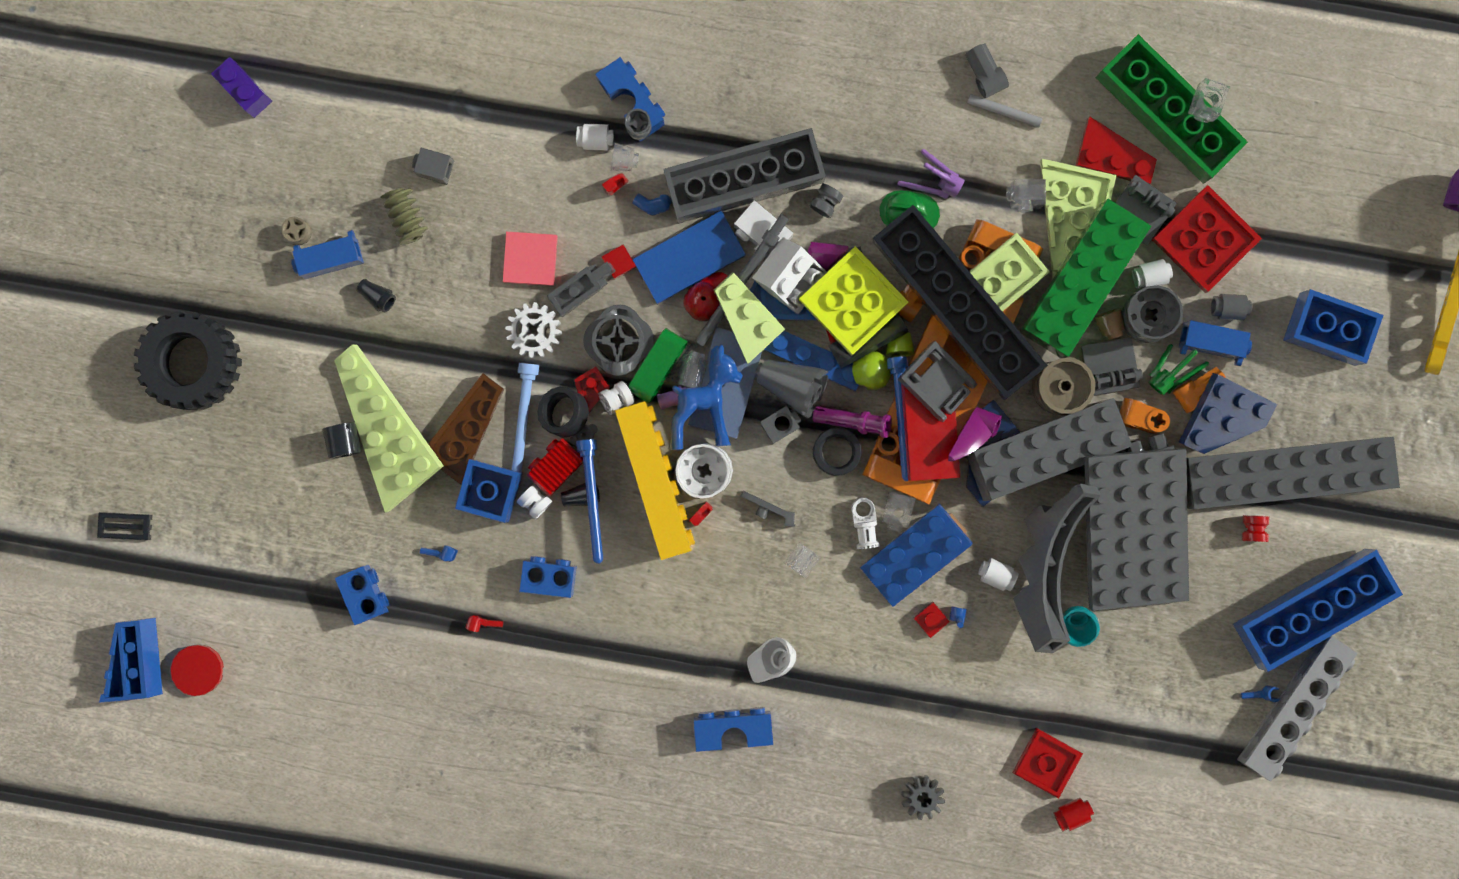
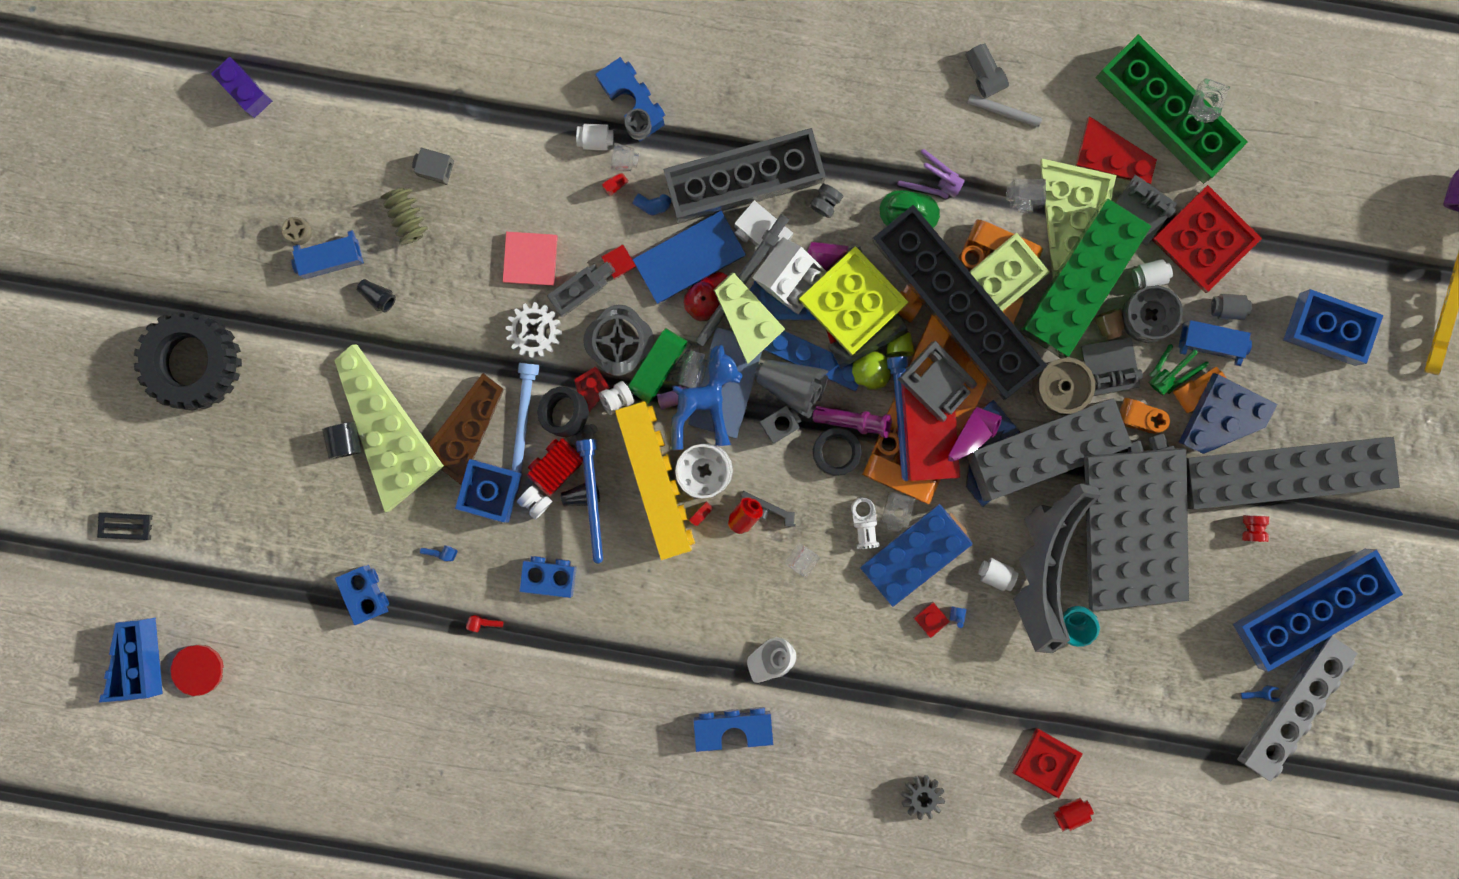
none -> red brick [728,497,763,534]

